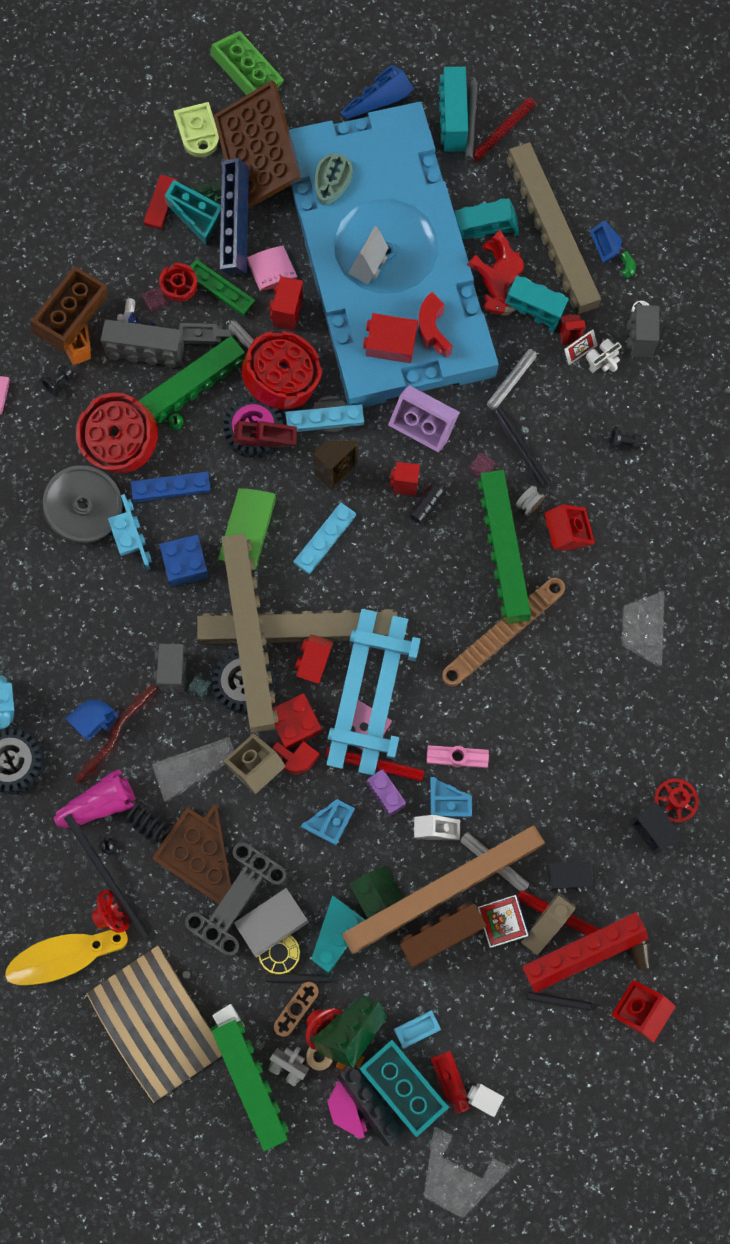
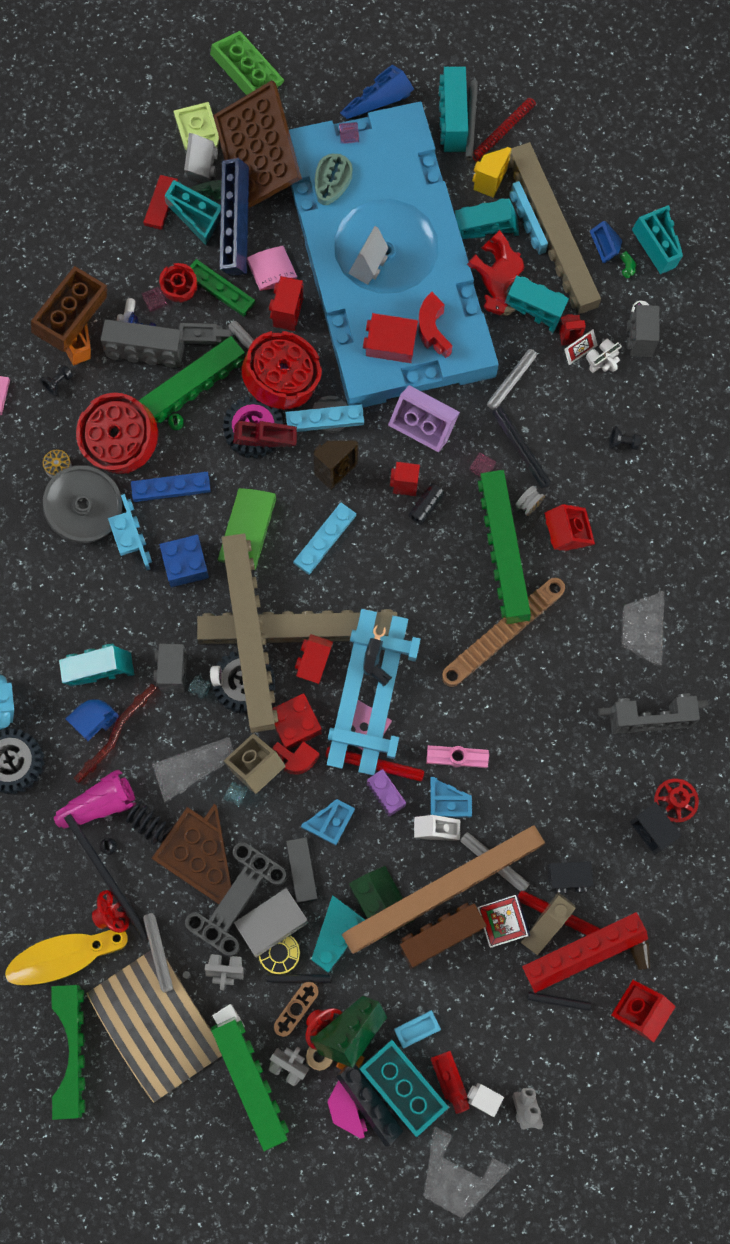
none -> wheel [43,450,72,478]
none -> green arch [52,985,85,1120]
none -> wedge [59,644,134,686]
none -> light grey axle [143,913,173,993]
none -> light grey slope [184,133,218,183]
none -> light grey hips [205,954,244,991]
none -> white tile [210,666,223,686]
none -> clear light blue wheel [224,781,248,807]
none -> dark grey tile [286,837,317,903]
none -> clear pink tile [339,122,359,143]
none -> black arm [363,625,392,687]
none -> yellow slope [472,147,512,198]
none -> medium azure plate [510,181,548,255]
none -> light grey hips [513,1088,543,1129]
none -> dark grey brick [598,693,708,734]
none -> teal wedge [632,205,683,274]

